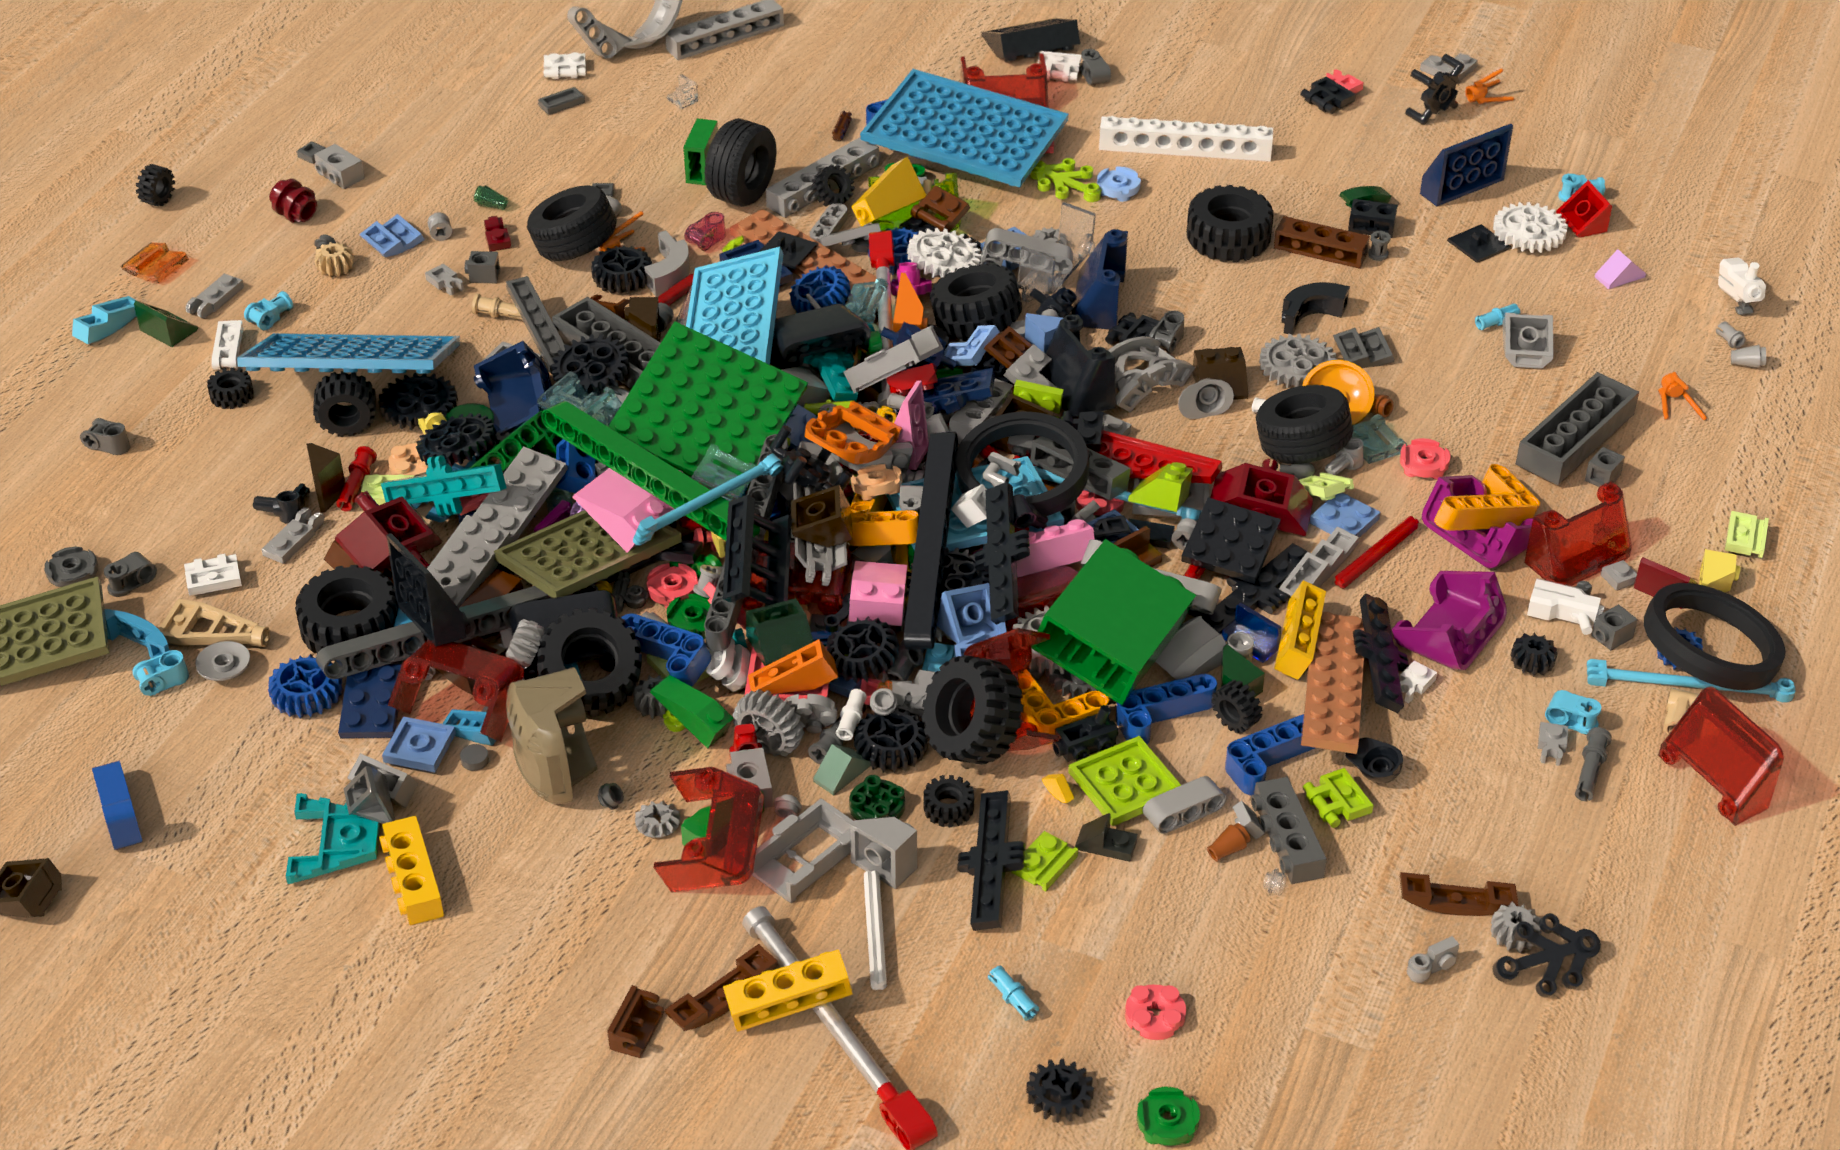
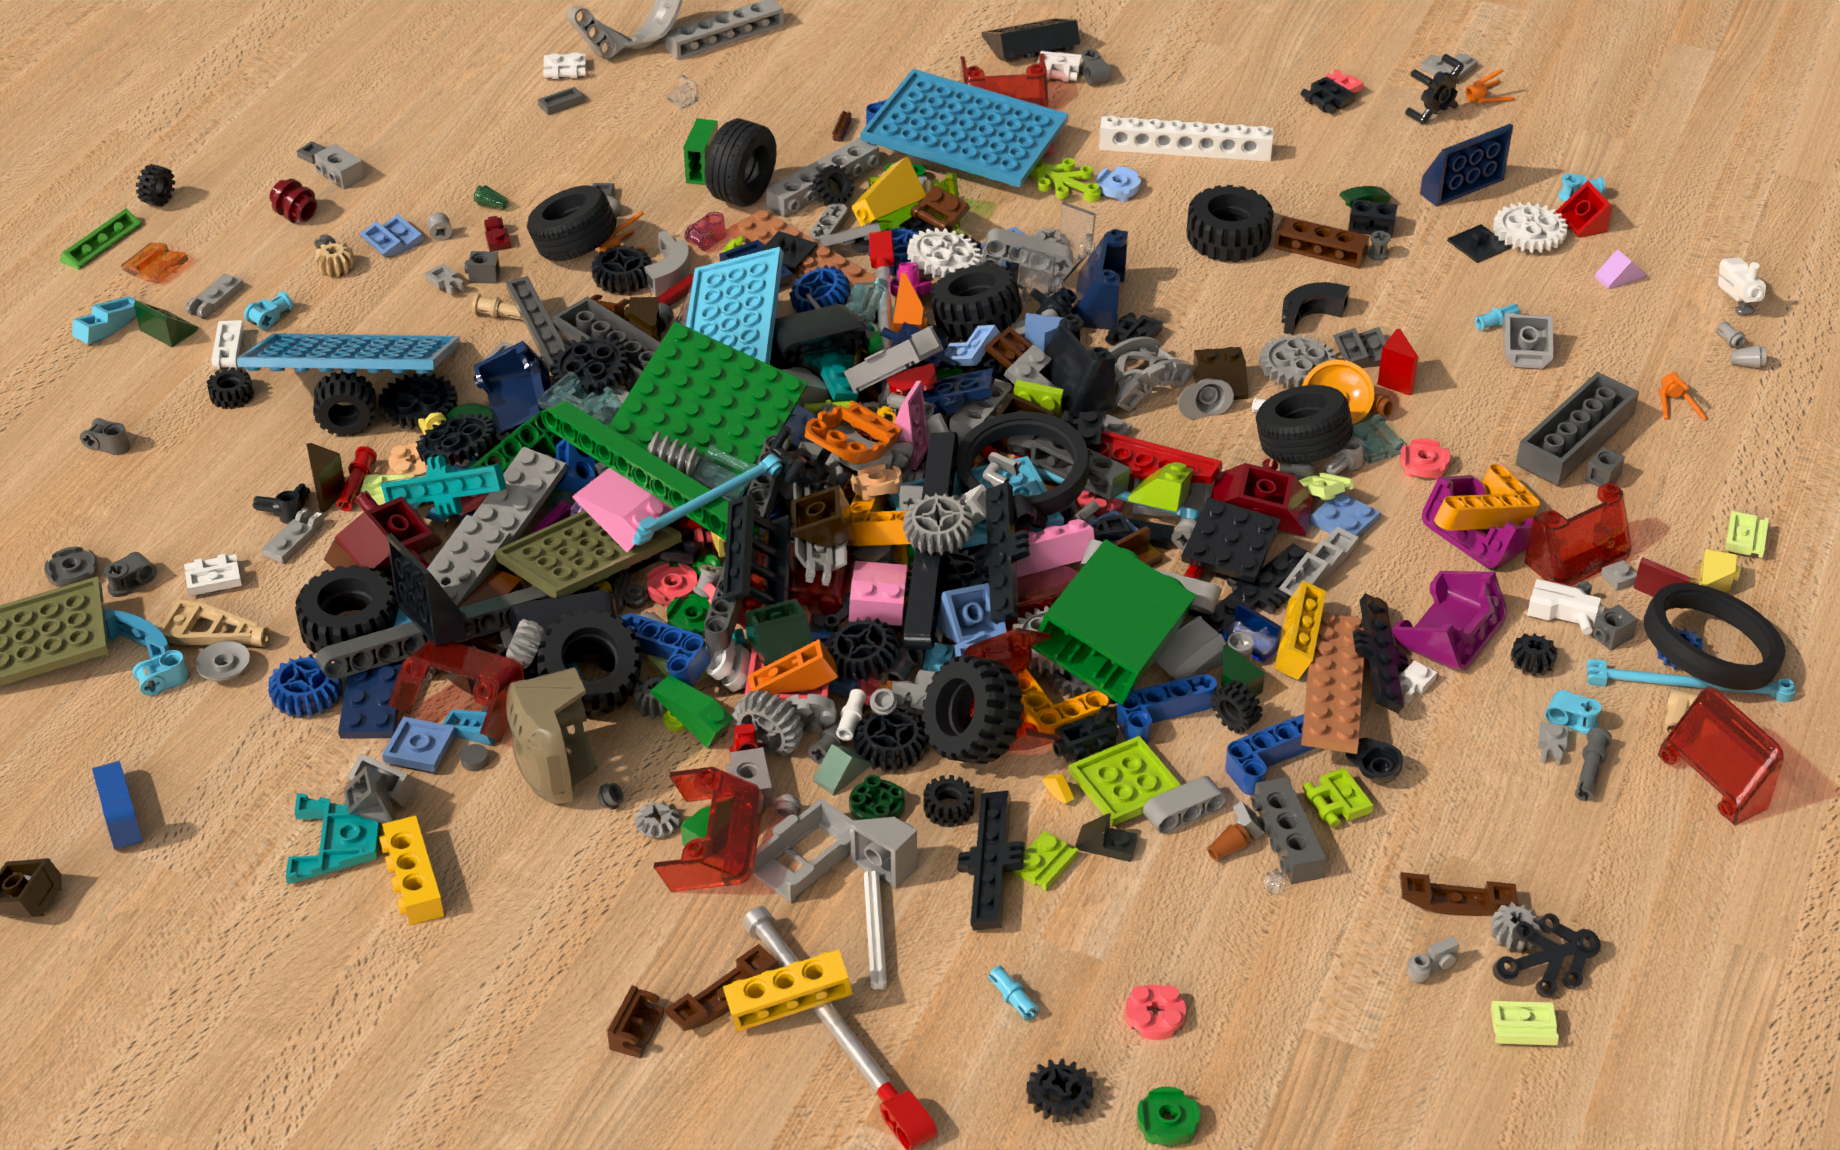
dark grey piece [1149,310,1185,353] -> none
red axle [1334,516,1419,588] -> none
none -> bright green slope [60,208,142,270]
none -> light grey piece [647,431,704,478]
none -> light grey gear [903,492,974,556]
none -> red slope [1377,329,1419,395]
none -> yellowish green plate [1491,1001,1559,1045]

